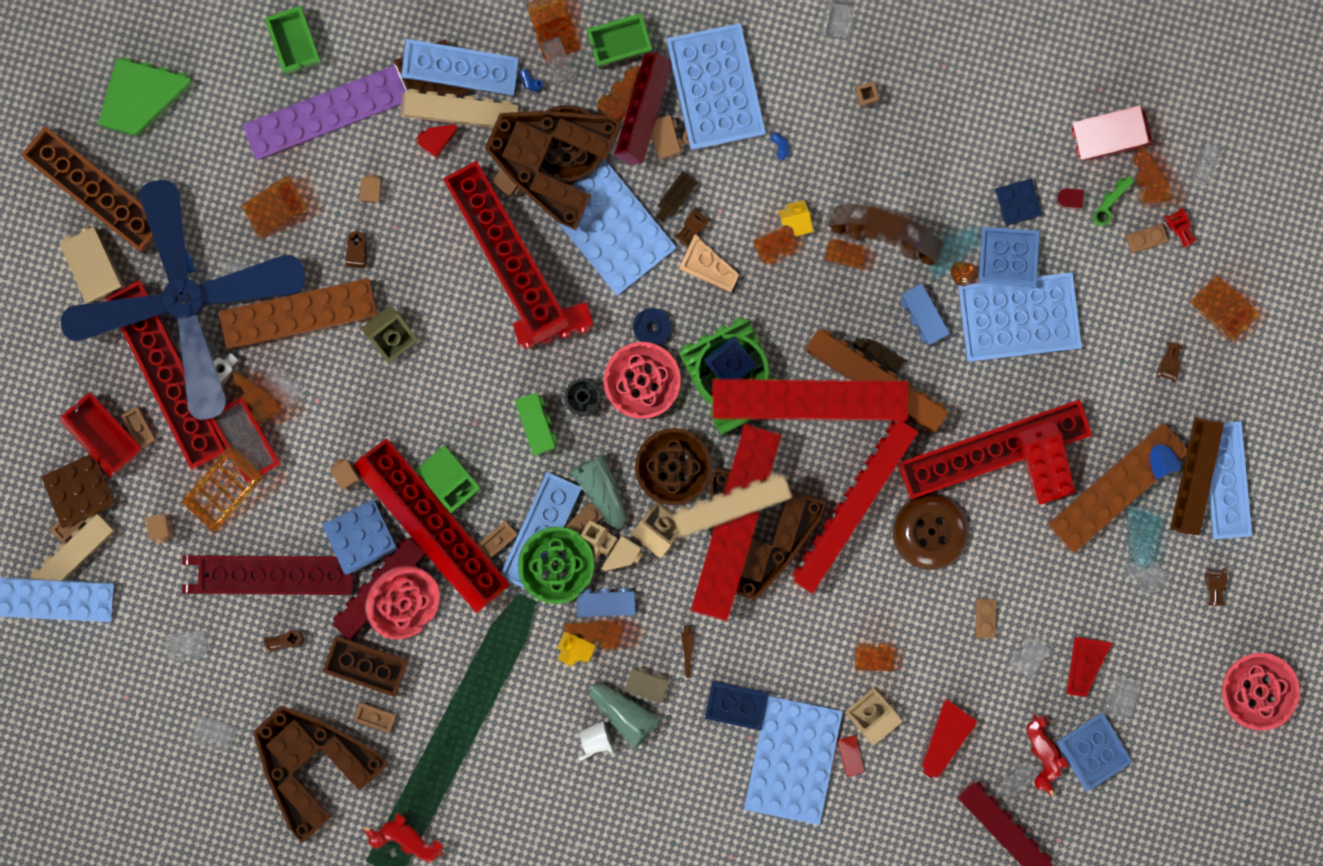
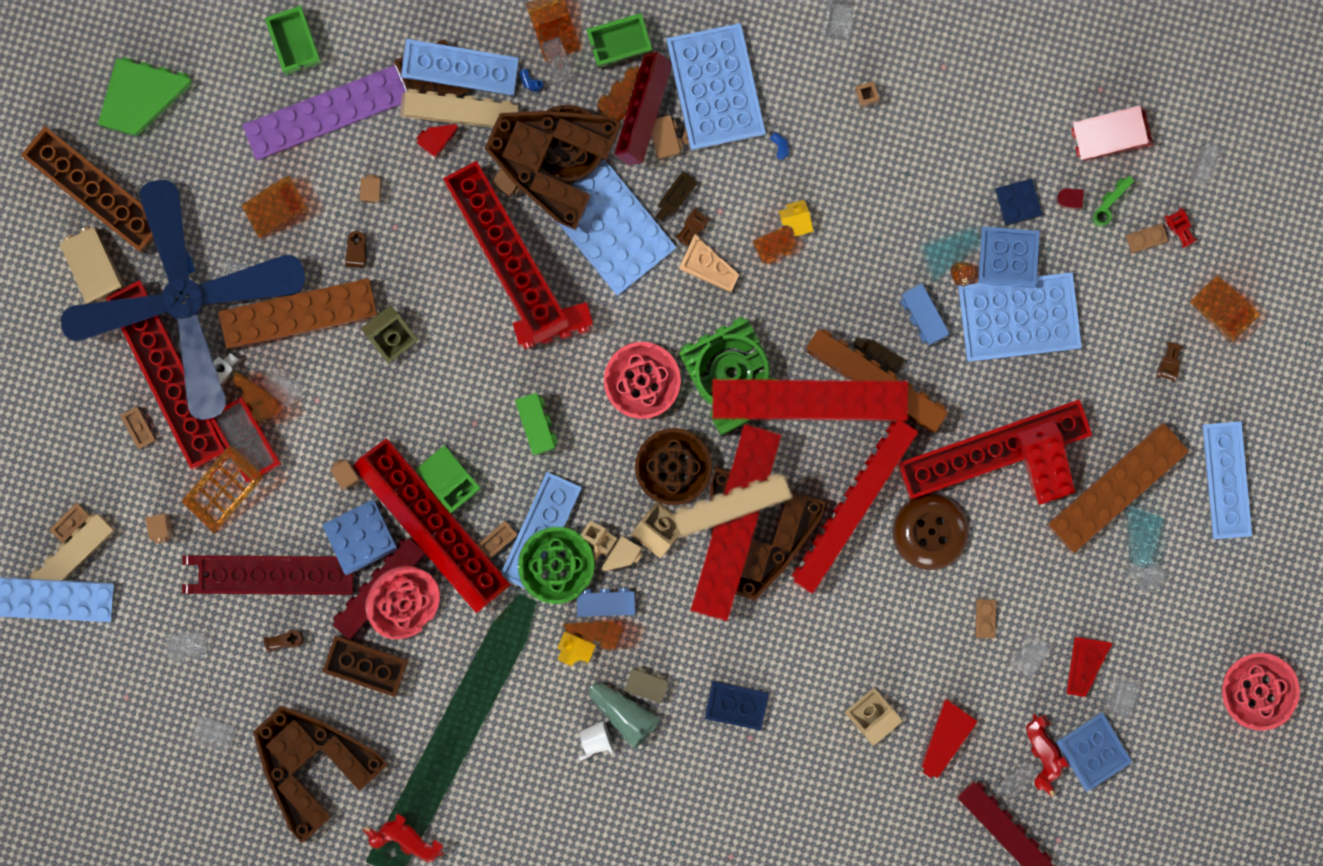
reddish brown plate [41,455,116,528] -> none
red piece [60,392,142,478] -> none
medium nougat plate [353,702,396,734] -> none
pearl dark grey brick [563,377,602,417] -> none
medium nougat plate [565,502,603,535] -> none
sand green cone [570,453,627,529] -> none
dark blue plate [633,308,671,346] -> none
reddish brown piece [681,625,694,678] -> none
dark blue plate [704,336,757,380] -> none
light blue plate [744,696,843,825] -> none
clear orange brick [823,239,866,271] -> none
reddish brown piece [828,204,944,266] -> none
slope [837,735,865,777] -> none
clear orange brick [854,643,894,671] -> none
clear orange slope [1133,146,1171,208] -> none
blue brick [1150,445,1182,479] -> none
reddish brown brick [1170,417,1224,536] -> none
reddish brown connector [1205,568,1227,606] -> none

